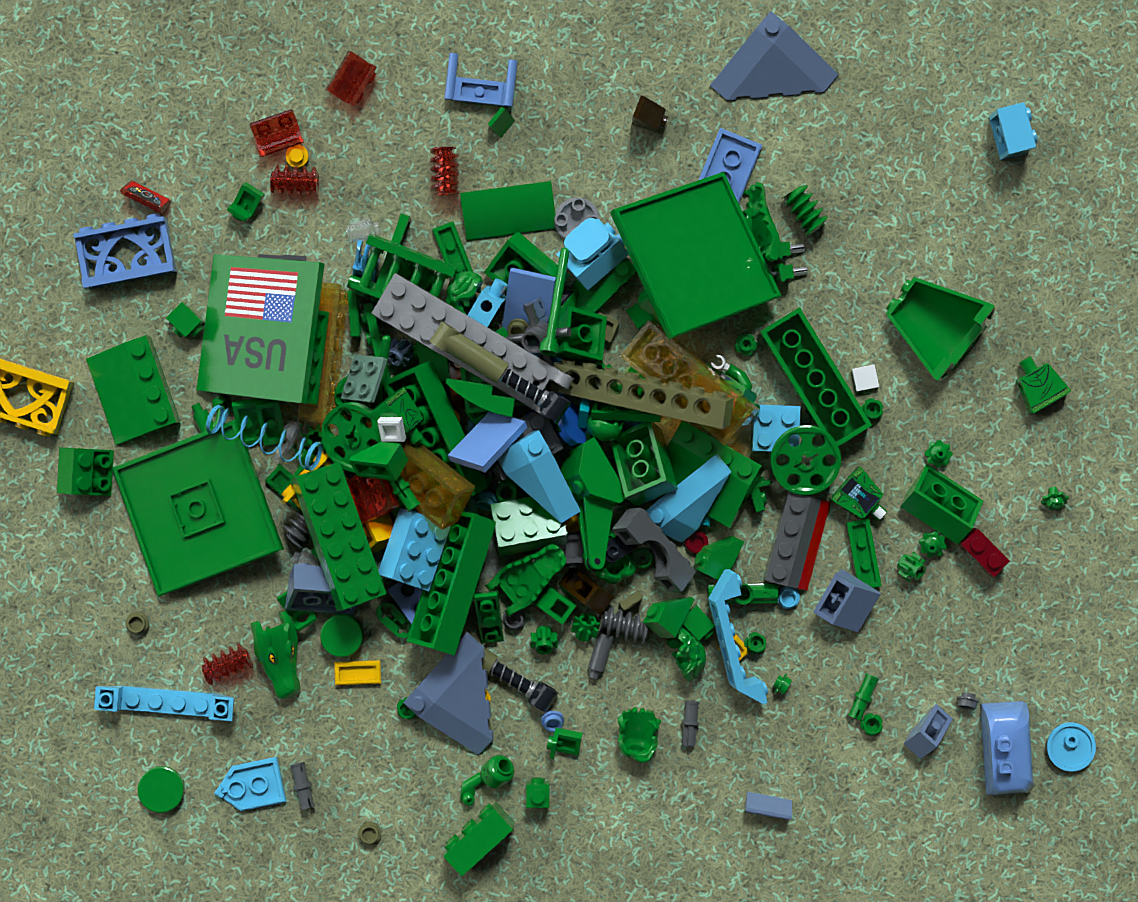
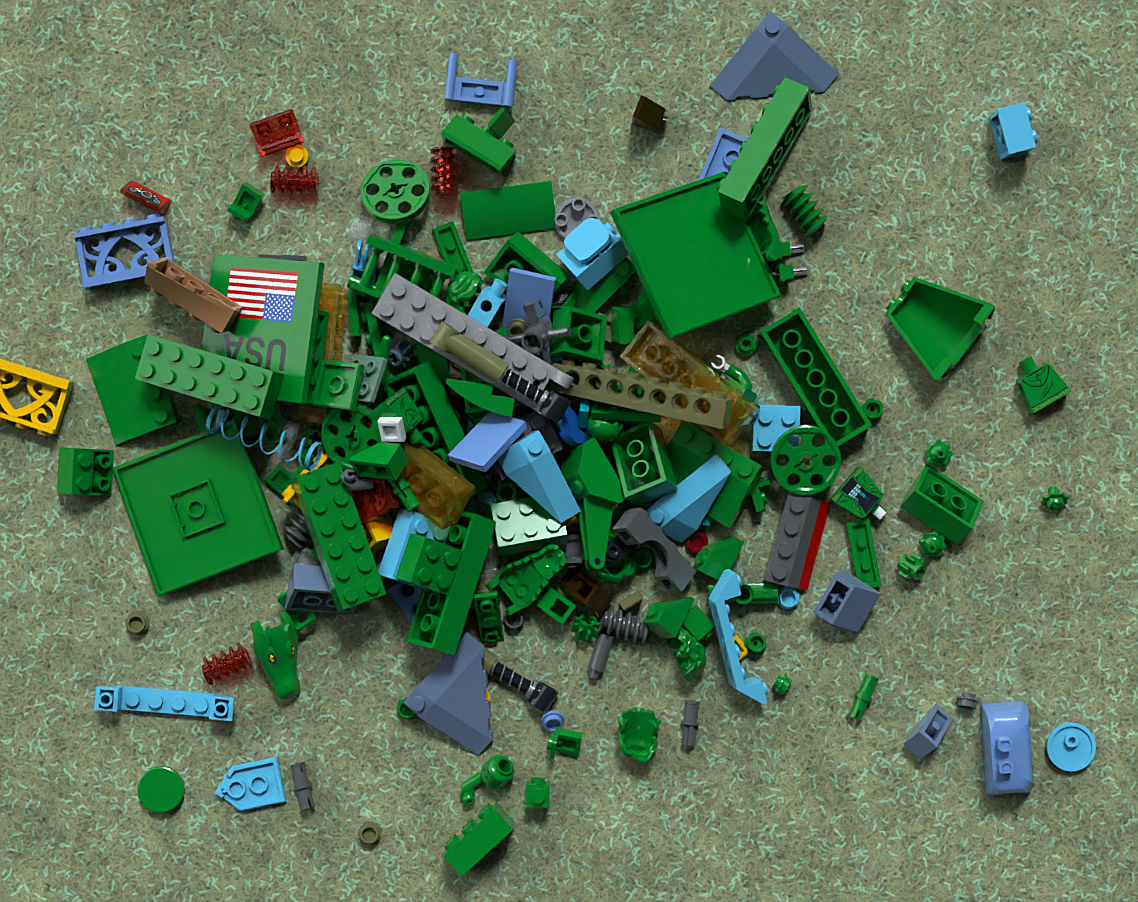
green brick [166,302,205,338] -> none
green head [320,614,364,657] -> none
clear red bracket [325,51,377,106] -> none
yellow tile [334,660,381,685] -> none
green beam [376,601,412,638] -> none
green gear [531,626,558,655] -> none
green piece [539,247,569,356] -> none
sand blue slope [744,792,792,820] -> none
white tile [851,364,879,392] -> none
green plate [860,713,883,736] -> none
dark red brick [958,528,1010,577] -> none
none -> green brick [135,334,284,419]
none -> medium nougat wedge [145,257,242,333]
none -> green tile [313,360,365,411]
none -> dark grey arm [341,469,373,491]
none -> wedge [361,159,431,224]
none -> green brick [395,533,462,595]
none -> green slope [441,114,516,176]
none -> green piece [611,306,637,344]
none -> green brick [717,77,813,223]

